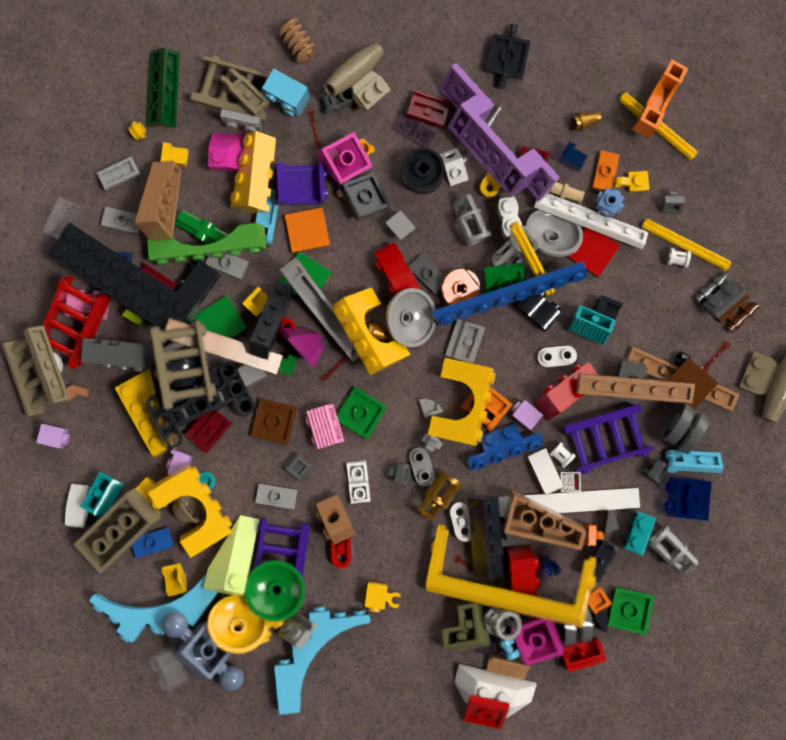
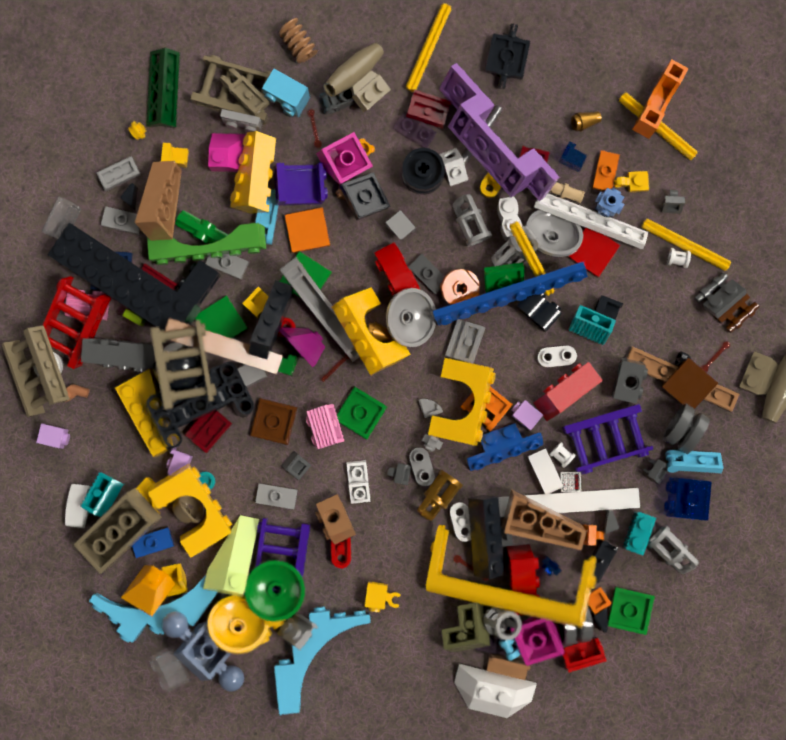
red tile [462,695,510,729] -> none
medium nougat tile [576,373,695,404] -> none
none -> black slope [121,183,138,210]
none -> light orange slope [121,565,175,617]
none -> yellow axle [406,3,451,92]

